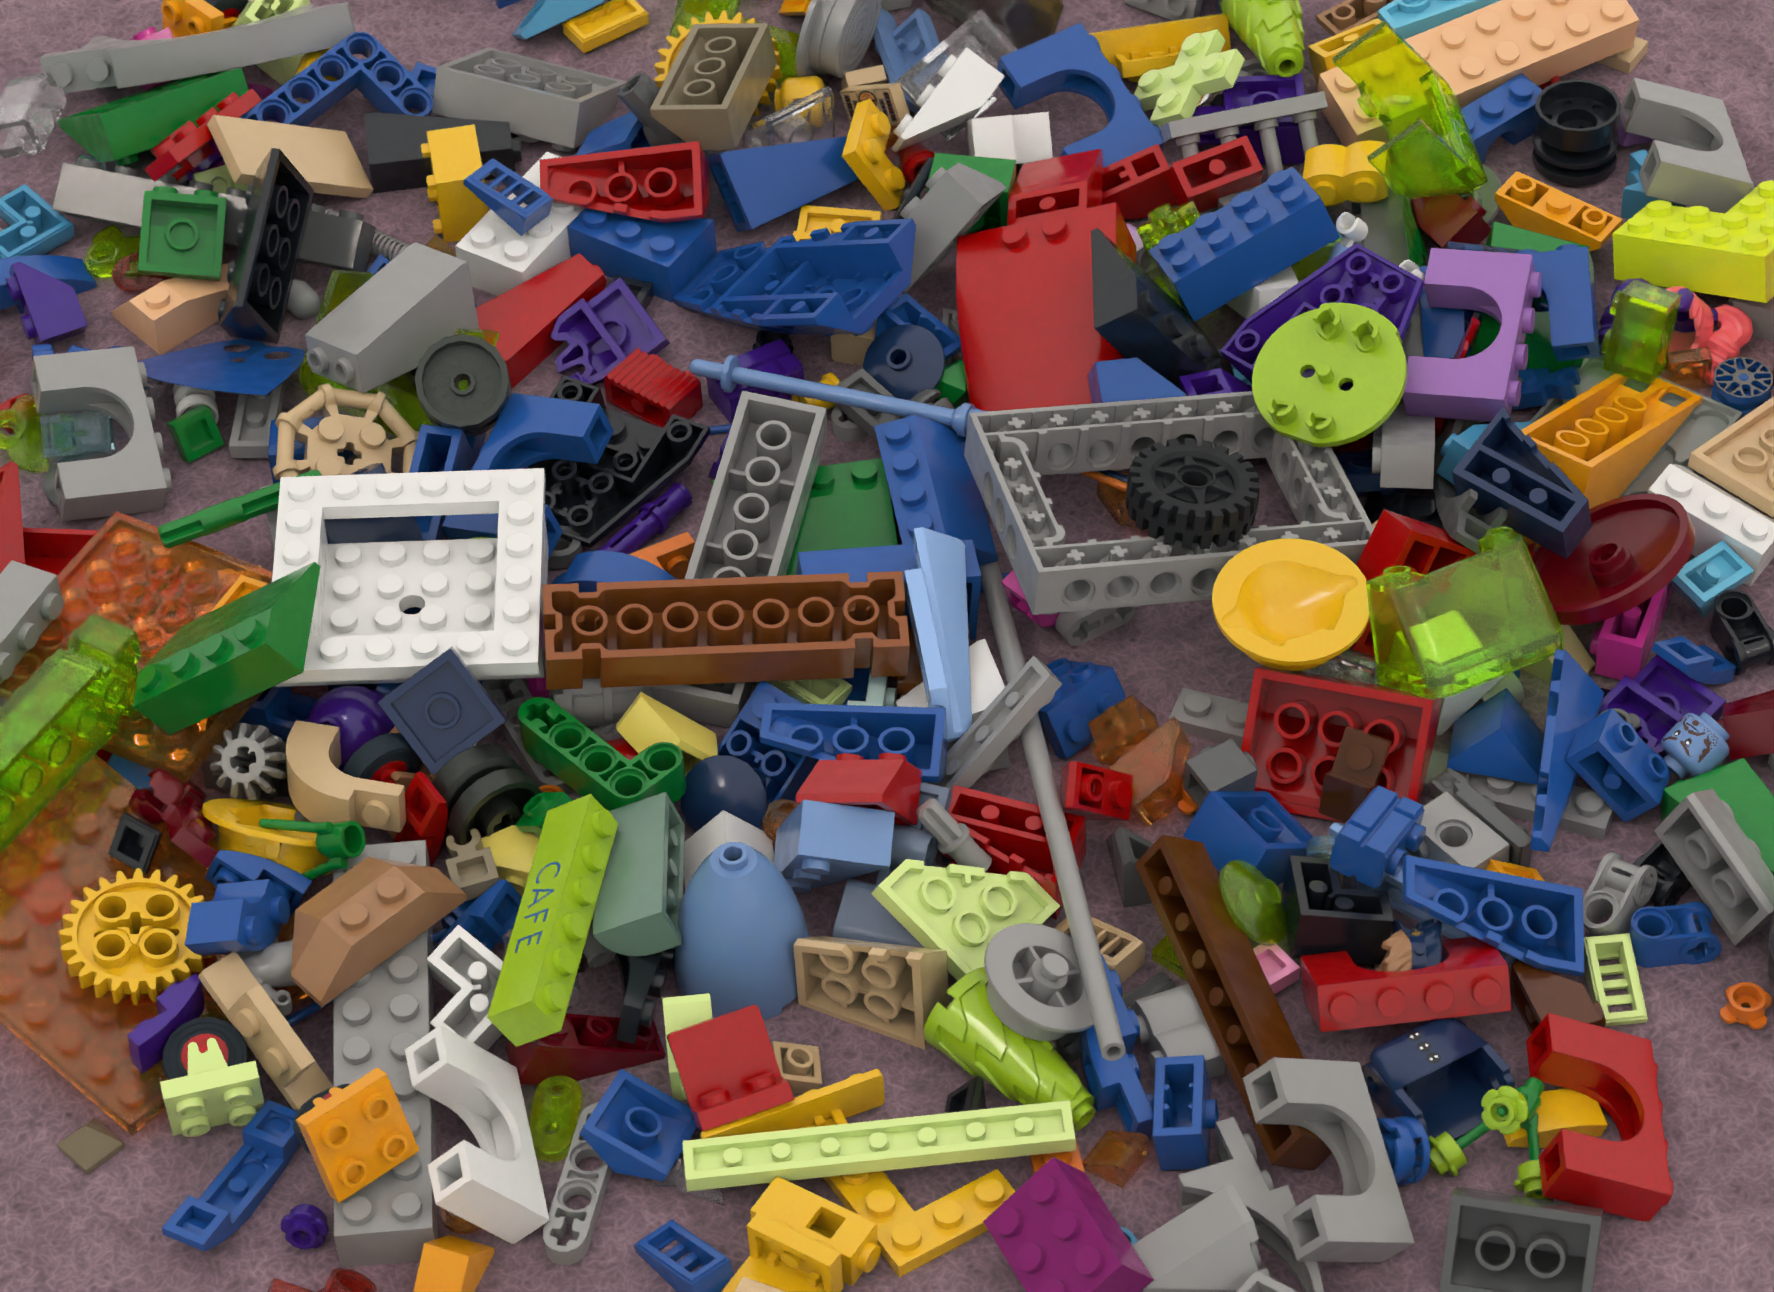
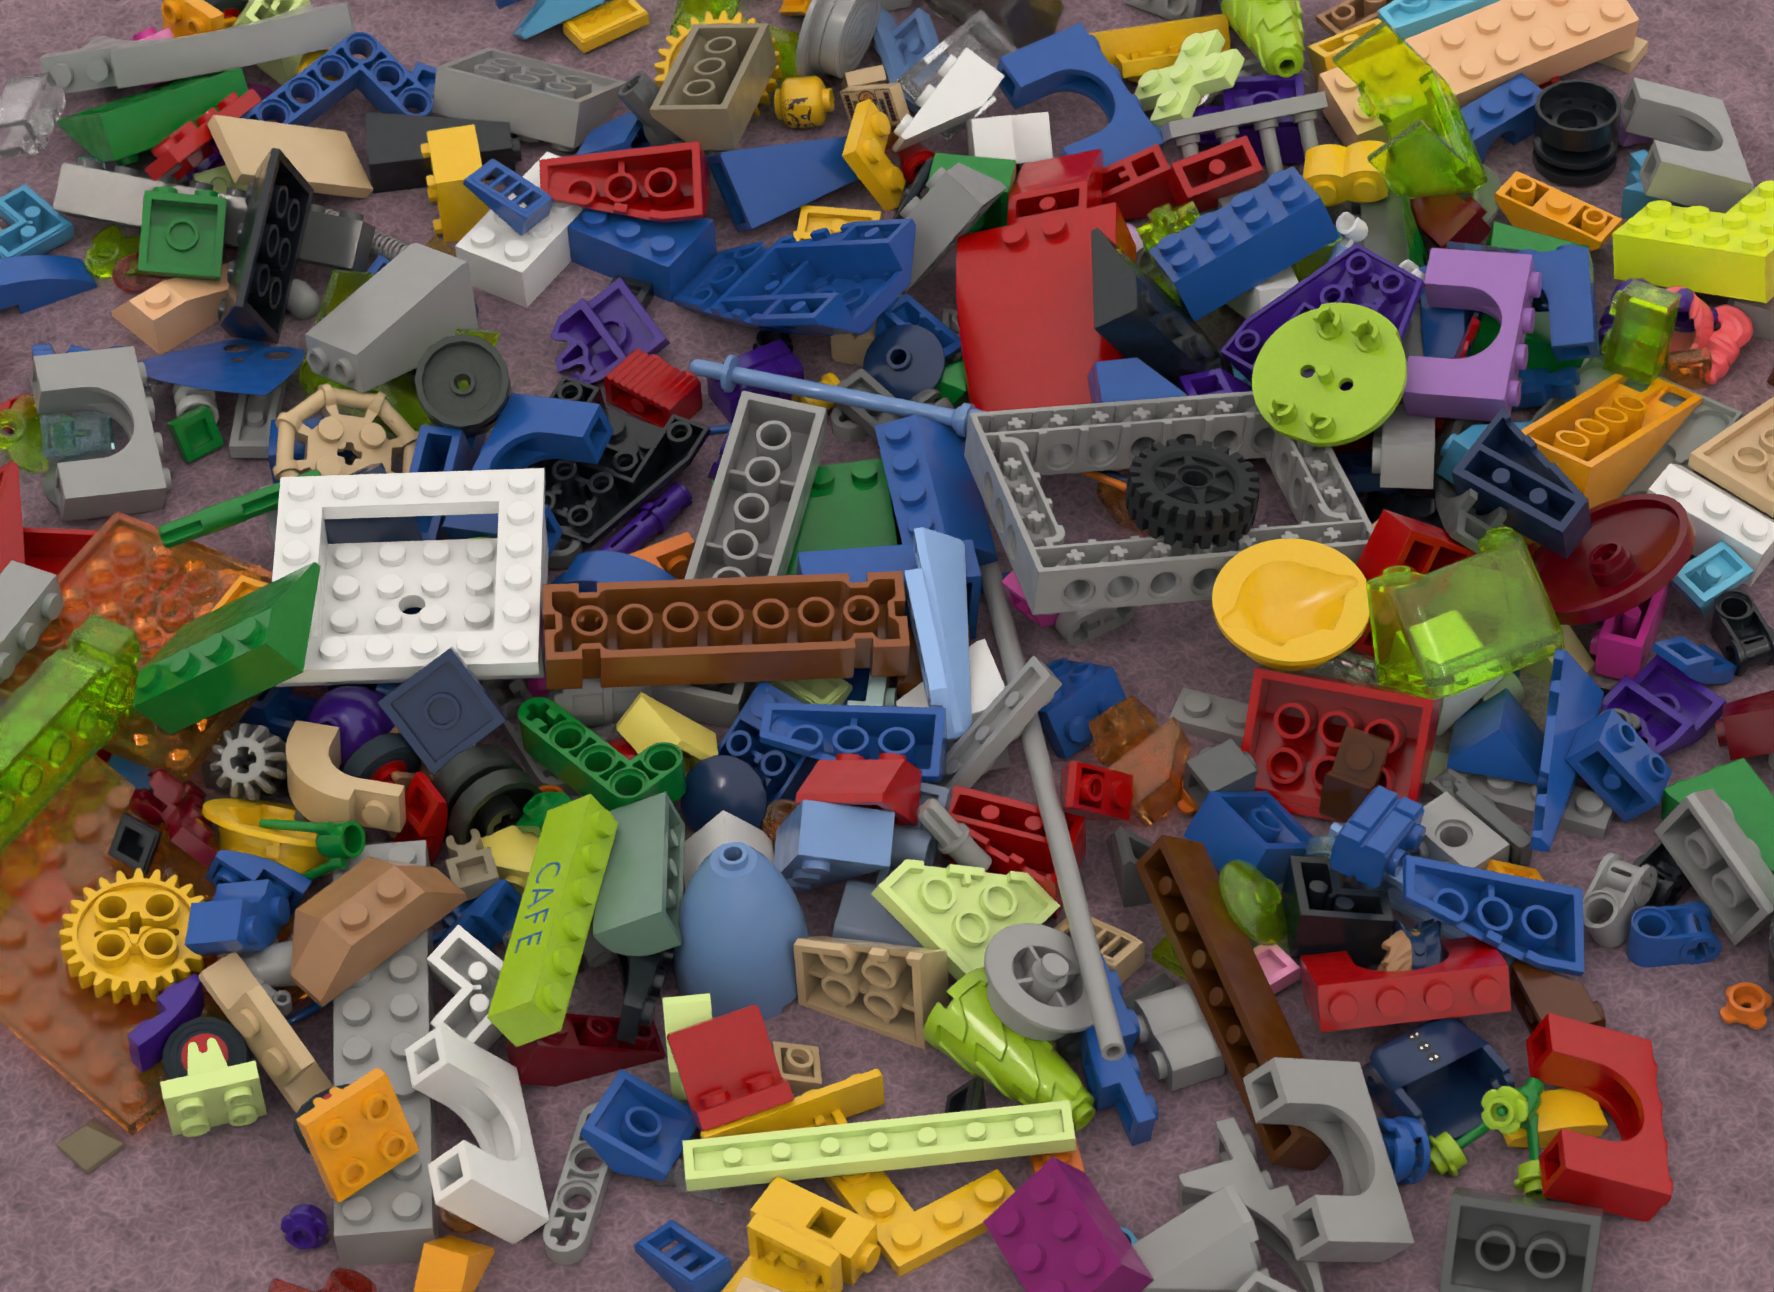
dark purple slope [5,262,88,345] -> none
blue slope [162,1100,300,1251] -> none
red slope [476,253,607,389] -> none
clear neon green plate [529,1076,584,1162] -> none
clear slope [742,86,835,149] -> none
clear orange slope [1082,1130,1149,1188] -> none
blue brick [1153,1055,1219,1171] -> none
yellowish green slope [1584,933,1648,1027] -> none
medium blue head [1661,712,1730,780] -> none
blue wheel [1711,357,1773,418] -> none

